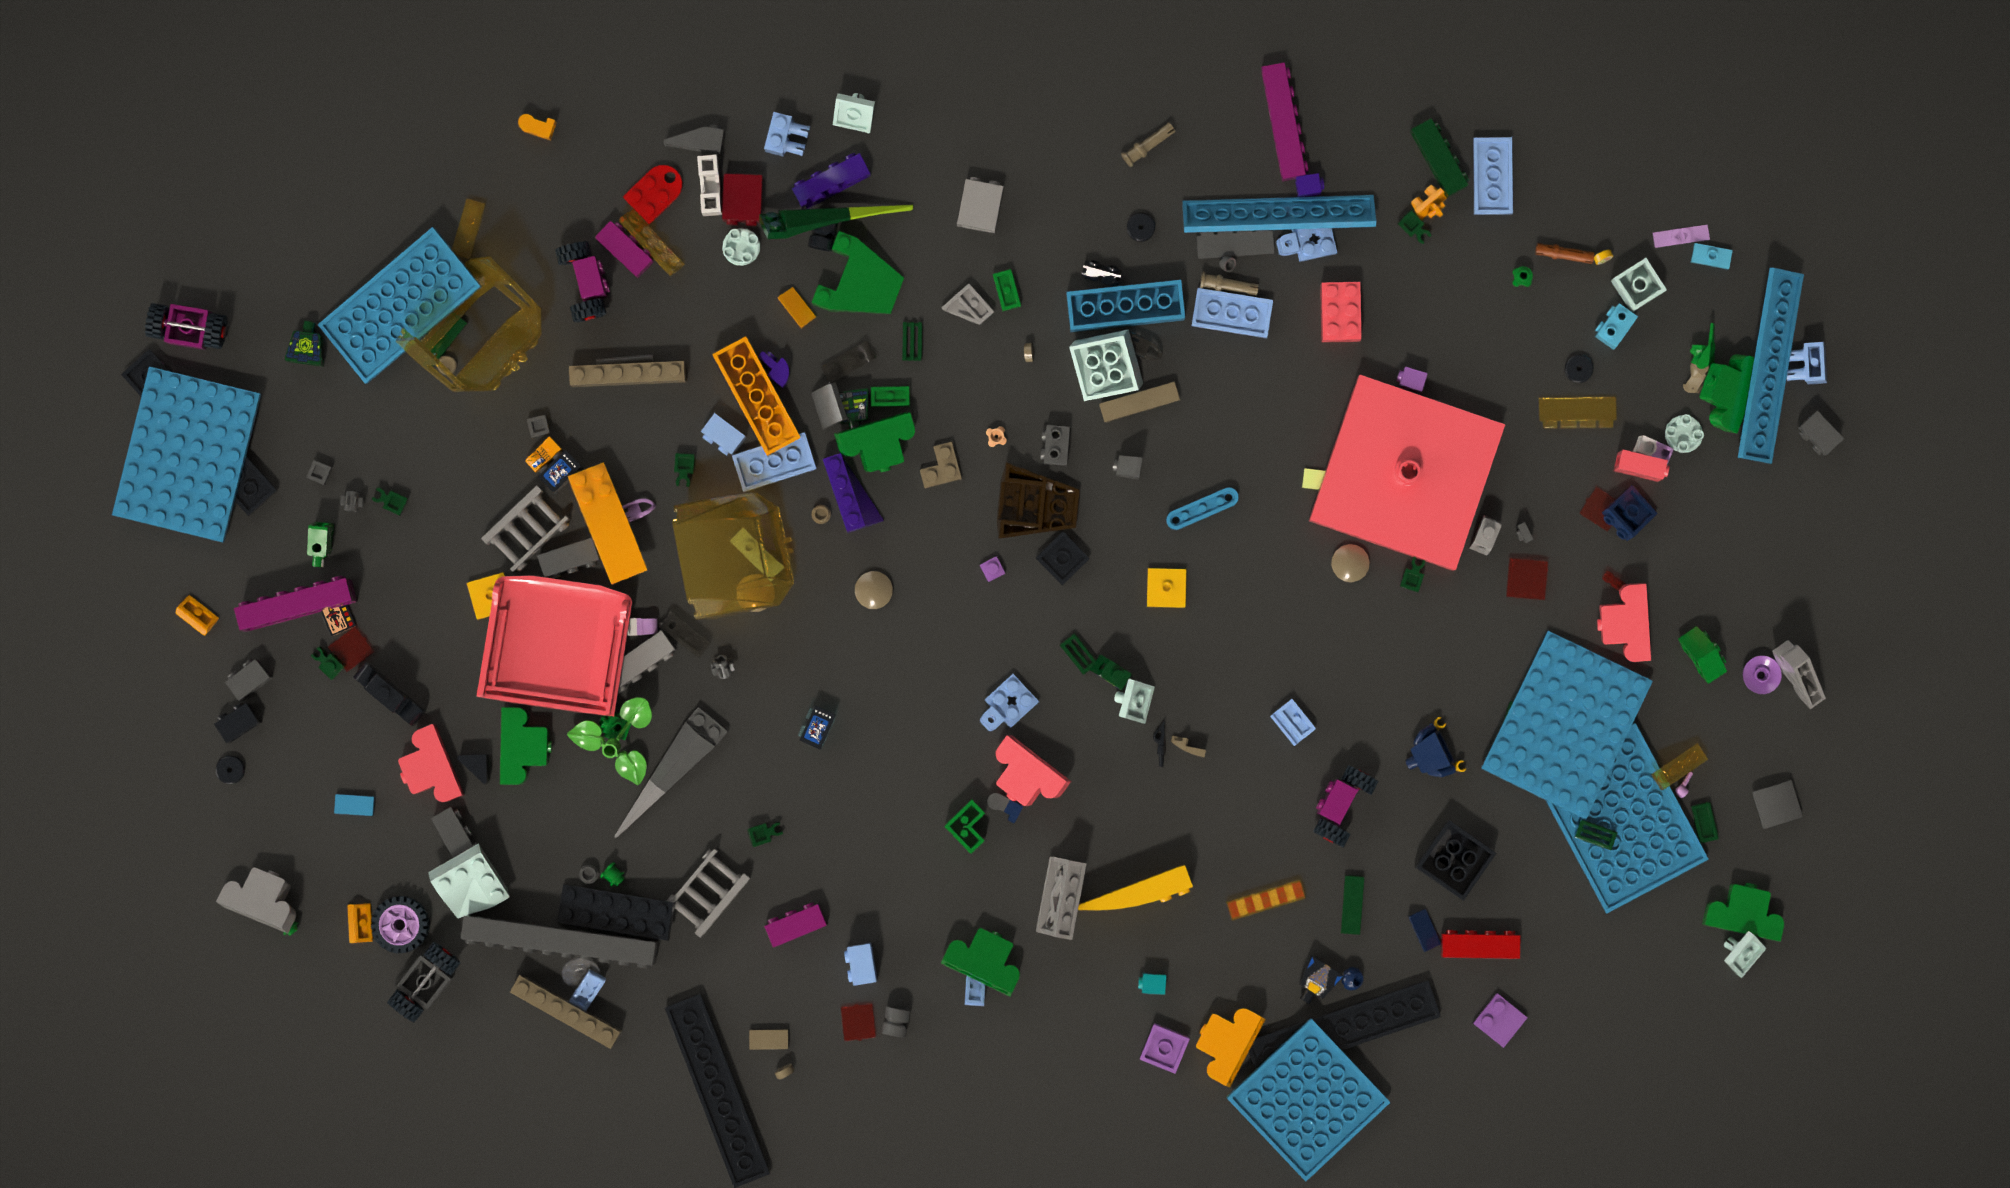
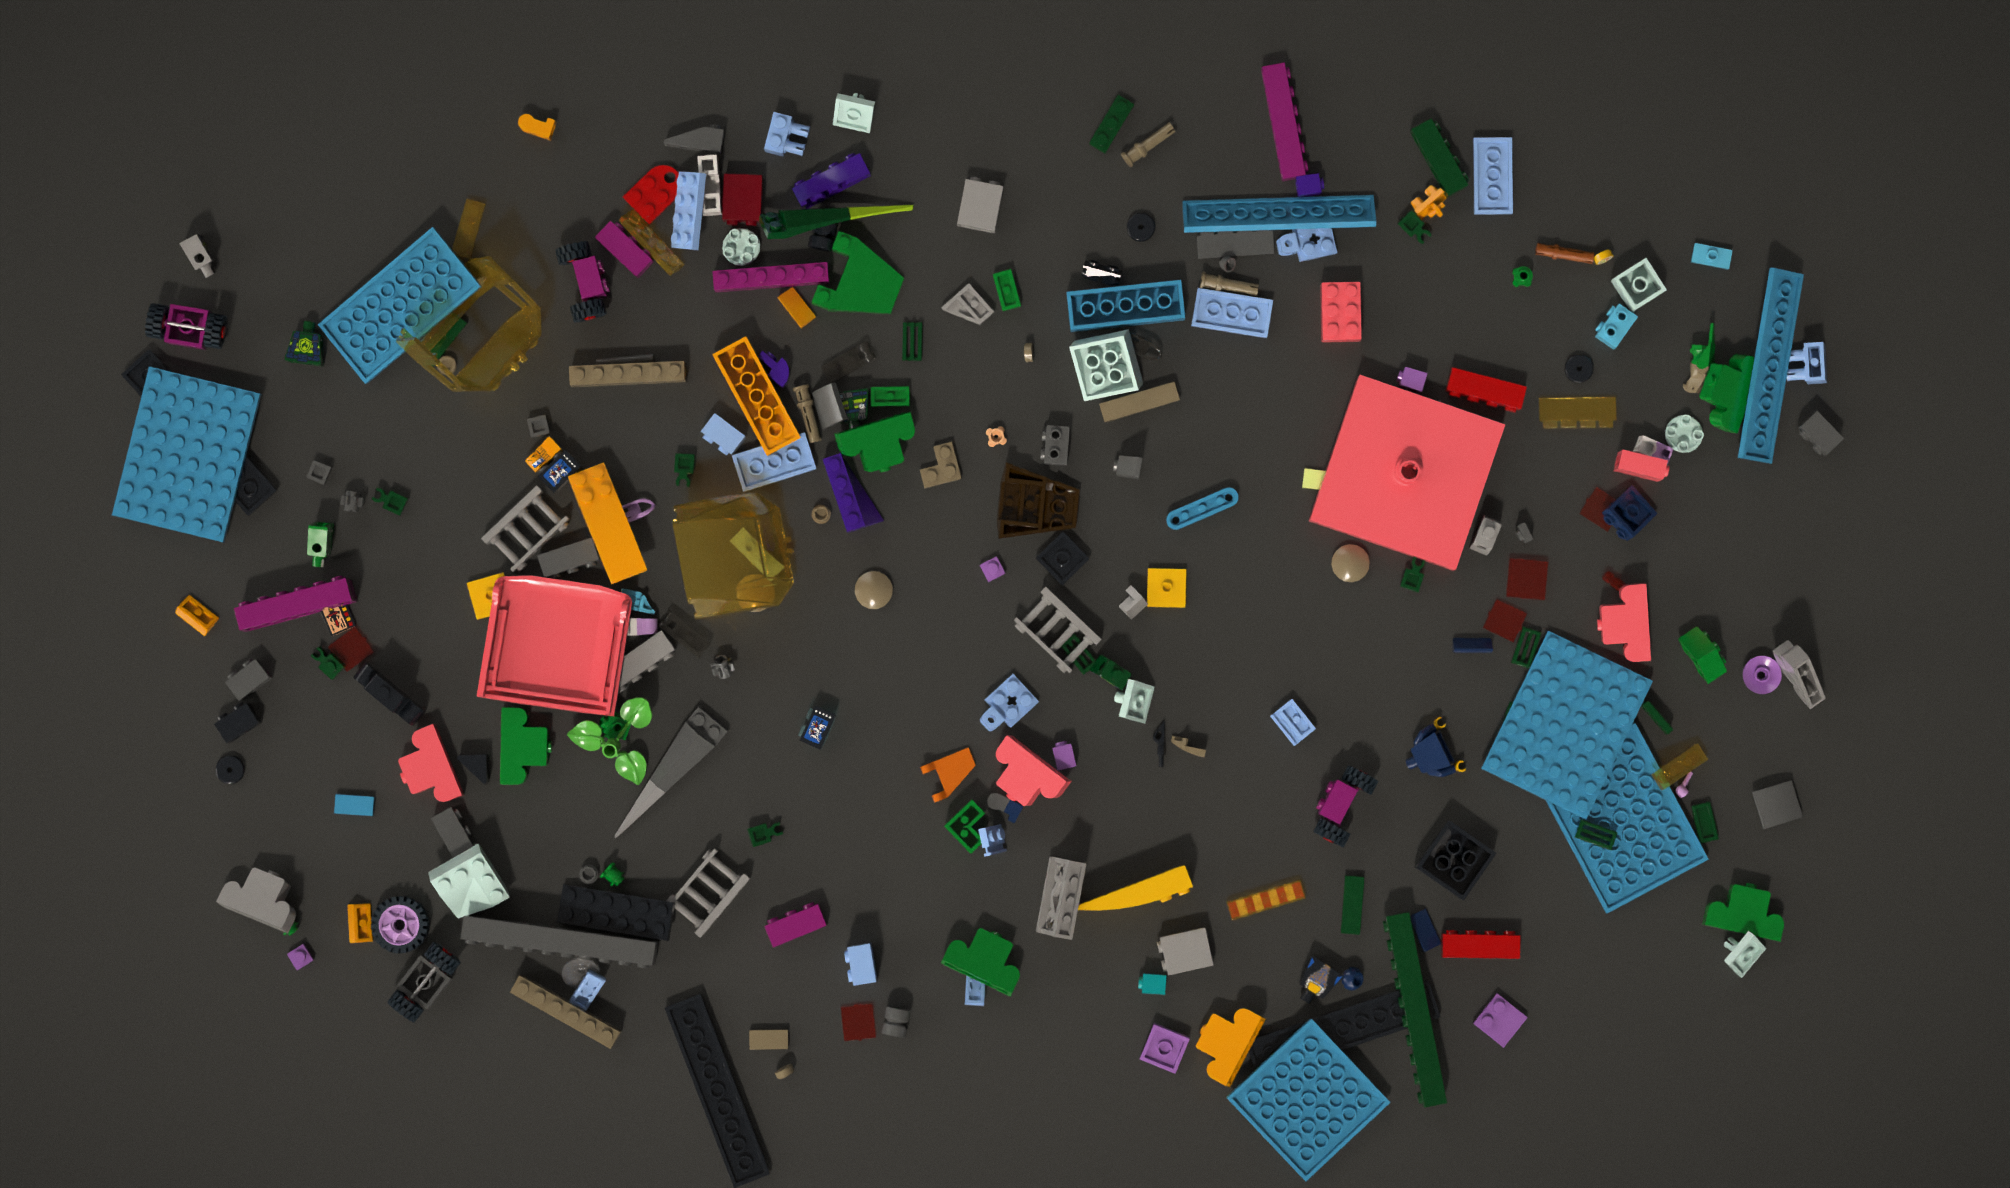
lavender piece [1653,225,1710,248] -> none
none -> light grey torso [180,234,216,278]
none -> medium lavender plate [287,944,314,970]
none -> medium azure slope [621,588,655,615]
none -> light blue plate [671,172,706,250]
none -> magenta brick [713,262,830,293]
none -> dark tan pin [792,384,822,443]
none -> orange flag [920,747,976,803]
none -> light blue plate [978,824,1007,857]
none -> light grey fence [1014,587,1102,673]
none -> medium lavender brick [1052,741,1076,770]
none -> dark green plate [1089,95,1134,154]
none -> light grey panel [1119,585,1148,620]
none -> light grey brick [1157,927,1213,975]
none -> dark green brick [1382,912,1447,1108]
none -> red brick [1445,367,1527,413]
none -> dark blue slope [1452,638,1493,653]
none -> clear red piece [1483,599,1527,642]
none -> dark green tile [1511,626,1542,669]
none -> dark green tile [1641,701,1673,735]

